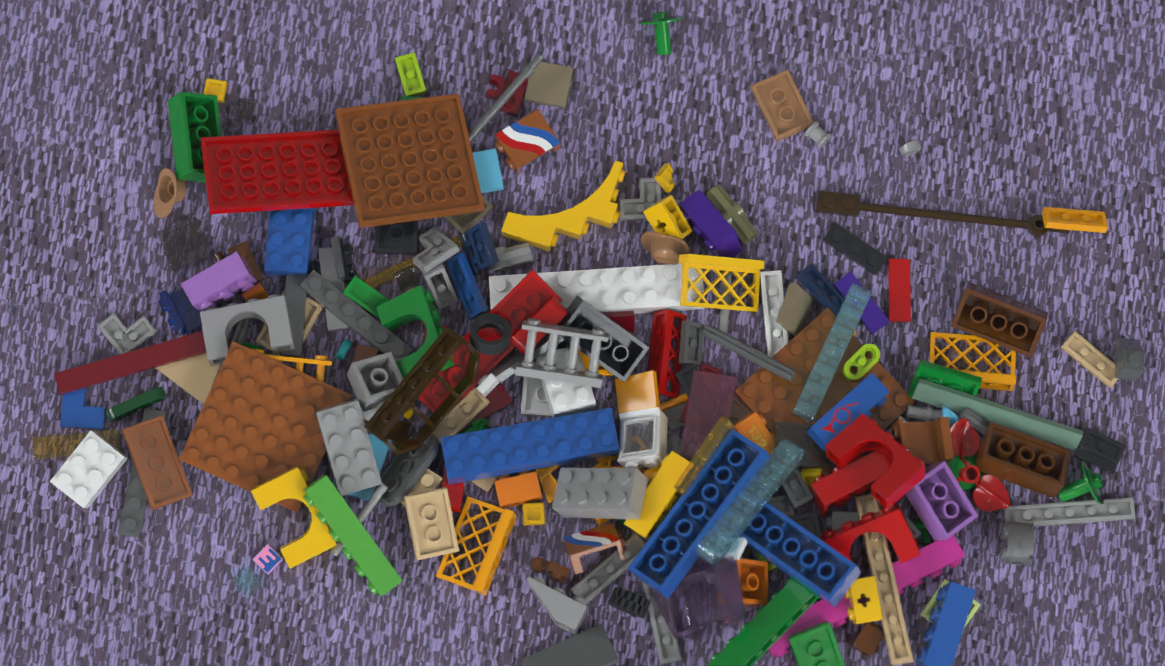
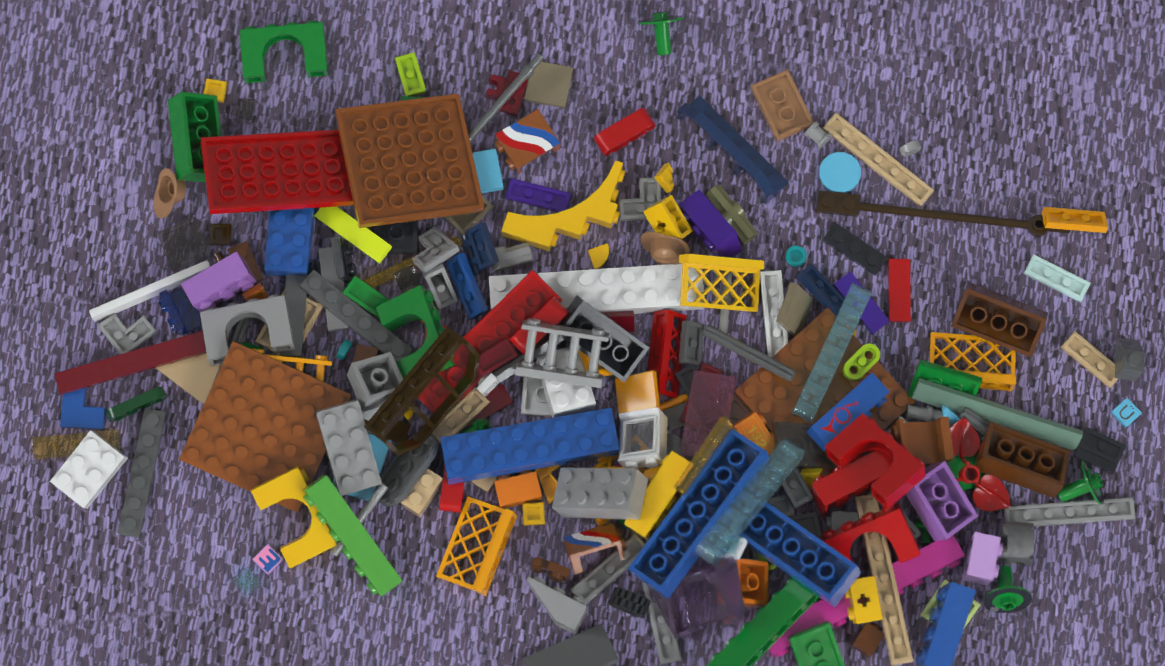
dark orange tile [121,415,193,511] -> none
tan tile [404,487,459,560] -> none
black tyre [469,313,511,355] -> none
none -> white tile [89,261,210,322]
none -> dark brown tile [209,224,232,246]
none -> green arch [239,20,328,84]
none -> neon yellow tile [314,206,392,264]
none -> dark red tile [477,337,519,377]
none -> dark purple tile [505,178,572,213]
none -> yellow tile [588,243,609,269]
none -> red beam [593,108,656,156]
none -> dark blue plate [677,95,788,204]
none -> teal tile [785,245,807,267]
none -> medium azure tile [819,152,861,193]
none -> tan tile [822,113,934,207]
none -> lavender brick [962,532,1003,585]
none -> piece [984,565,1032,613]
none -> light aqua tile [1024,254,1091,303]
none -> medium azure tile [1111,398,1142,429]

